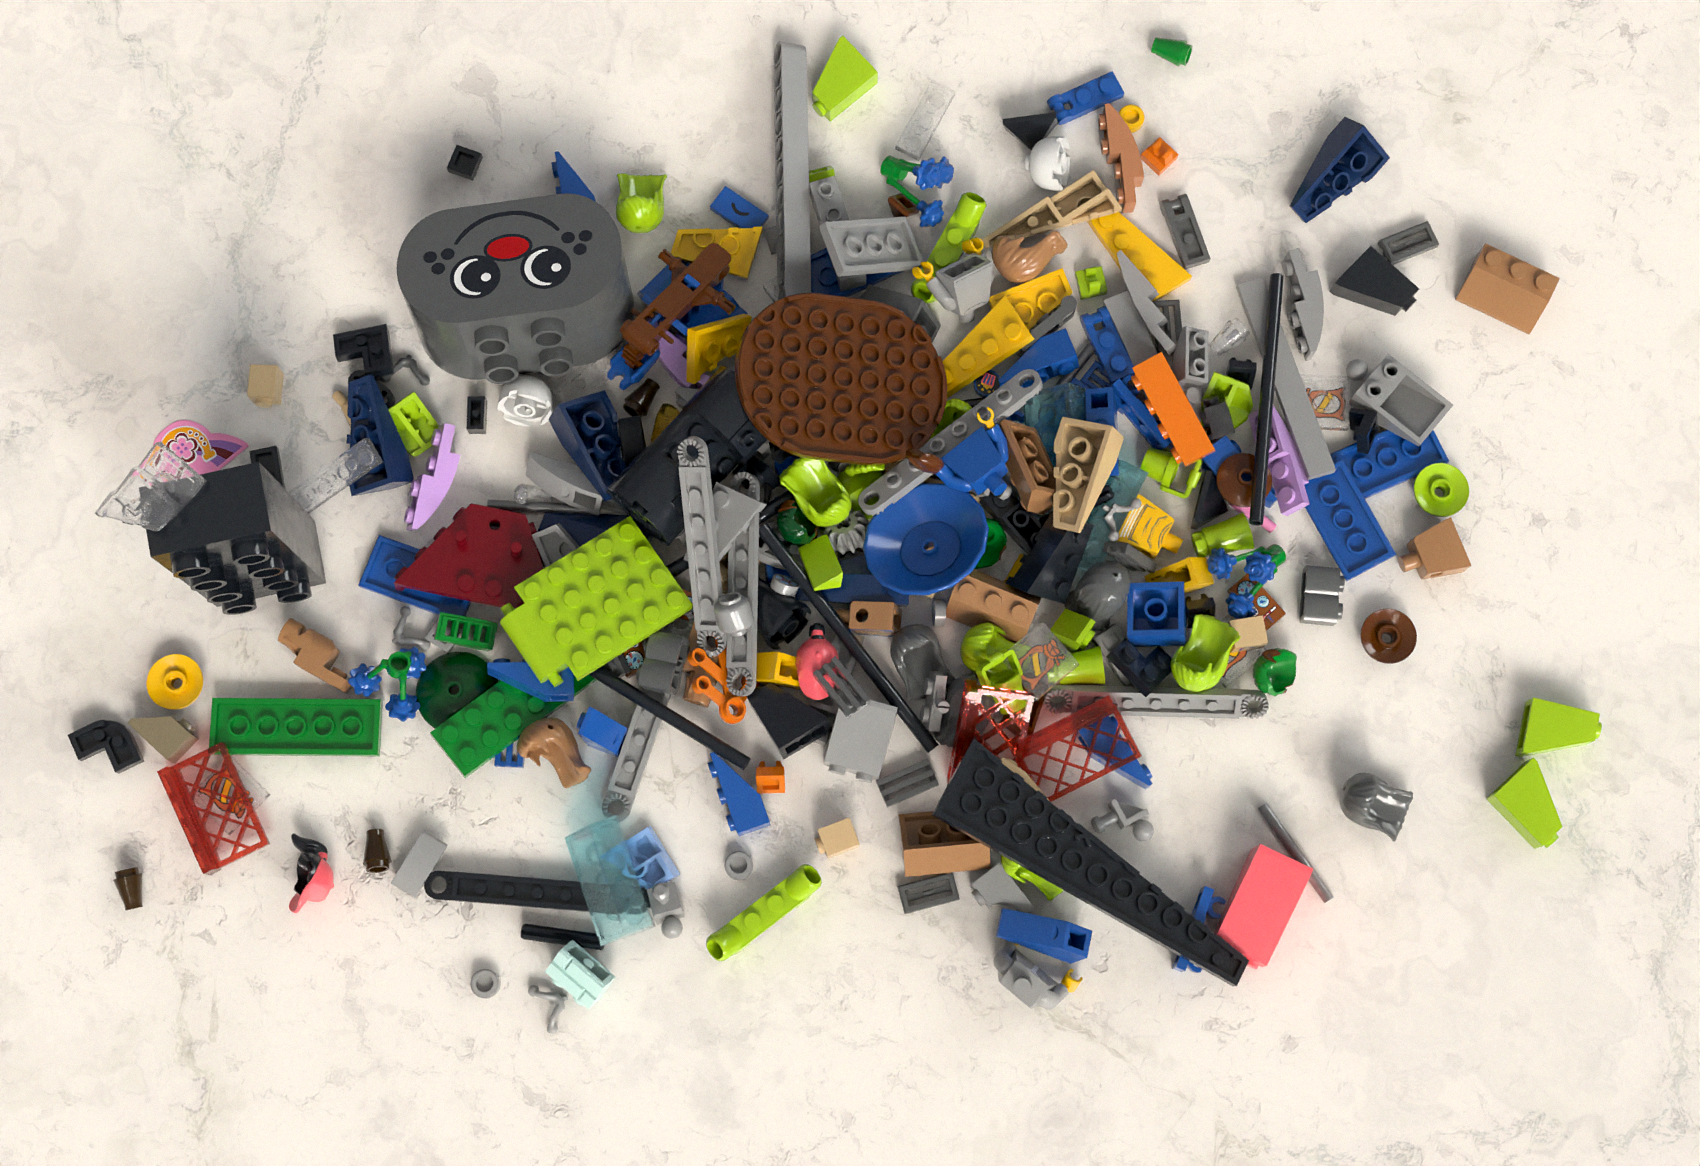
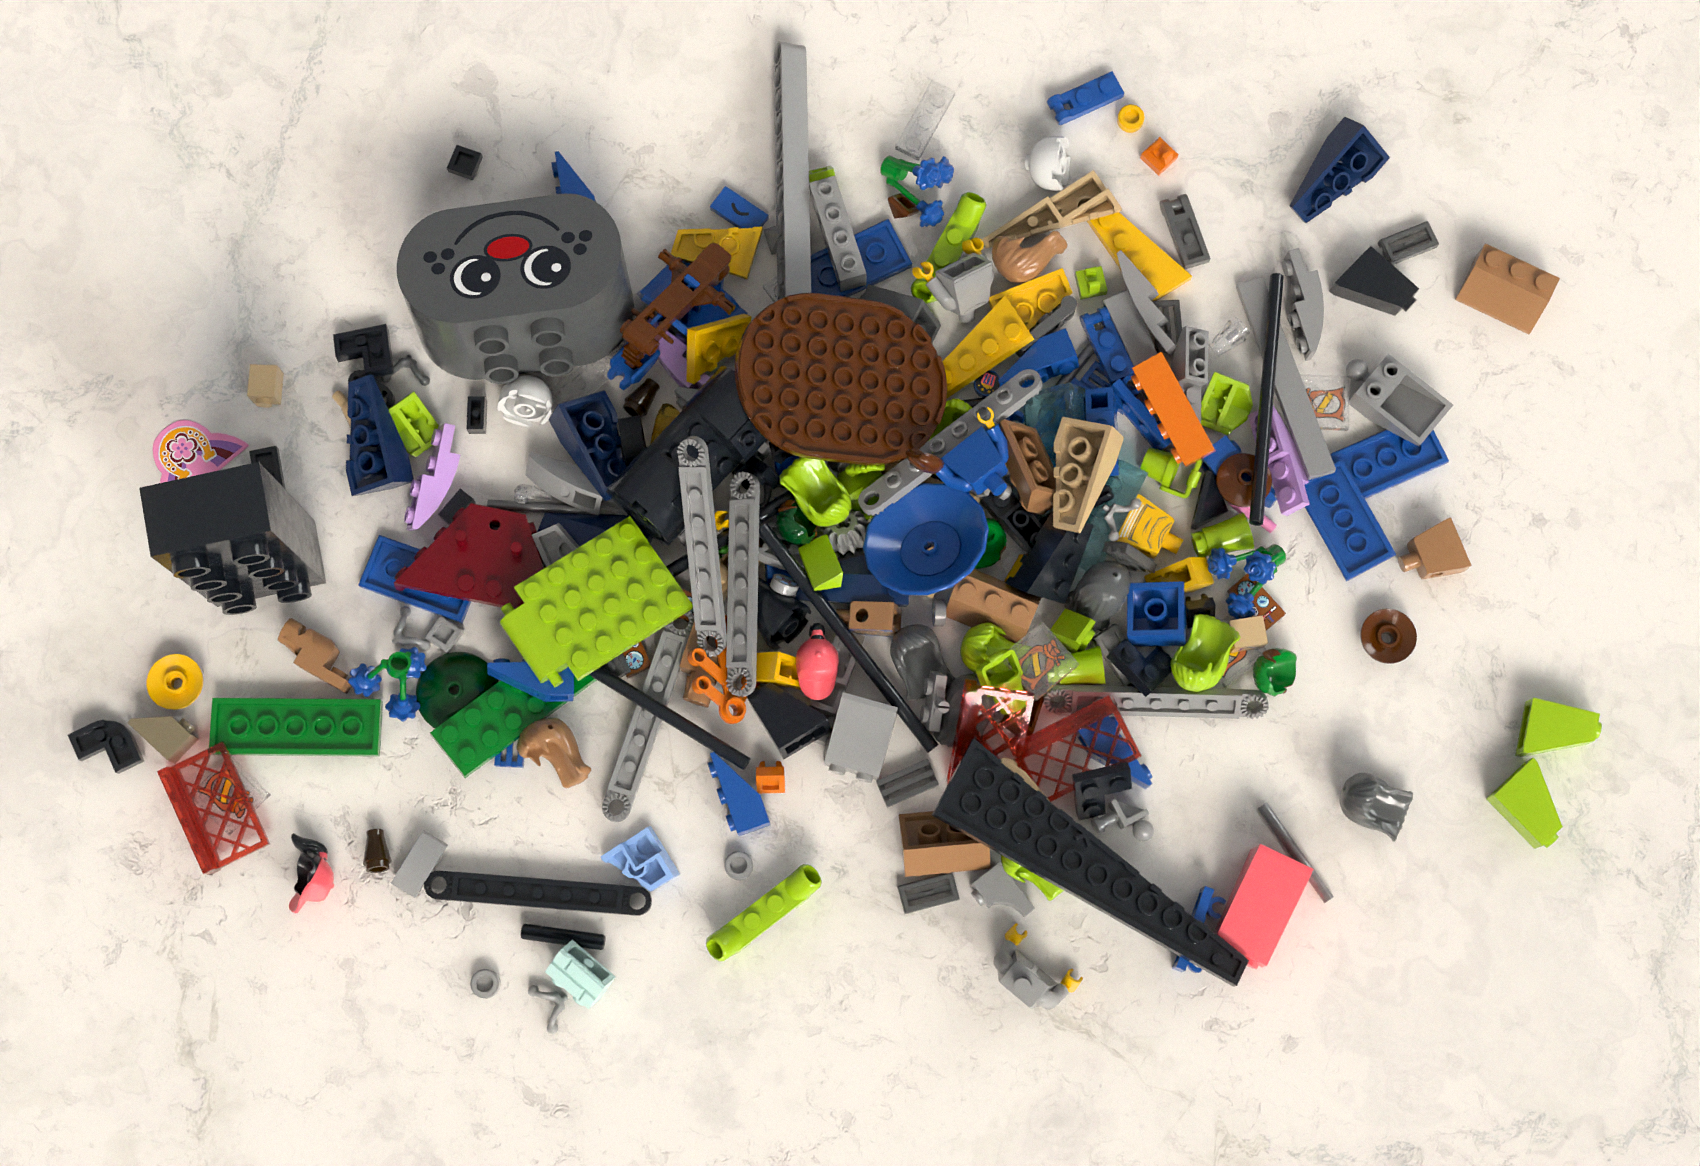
clear slope [95,442,207,532] -> none
dark brown cone [113,867,143,911] -> none
clear plate [288,438,383,514] -> none
green slope [434,612,498,652] -> none
clear light blue slope [565,815,656,946] -> none
blue slope [576,707,628,757] -> none
lime piece [616,173,667,233] -> none
dark grey brick [636,632,690,695] -> none
light grey piece [647,882,685,939] -> none
light grey wing [684,482,767,561] -> none
light grey head [714,592,754,637] -> none
lime slope [812,36,878,122] -> none
dark grey tile [813,656,871,719] -> none
tan brick [814,818,860,859] -> none
light grey plate [819,217,923,277] -> none
blue slope [996,908,1092,964] -> none
black slope [1002,112,1058,151] -> none
nougat slope [1098,104,1144,213] -> none
green cone [1151,37,1192,67] -> none
black brick [1200,395,1235,440] -> none
black tile [1226,357,1257,390] -> none
dark grey brick [1300,565,1345,626] -> none
black bracket [1349,408,1378,454] -> none
lime dish [1413,463,1469,517] -> none
none -> black piece [438,488,476,525]
none -> black plate [1072,762,1132,820]

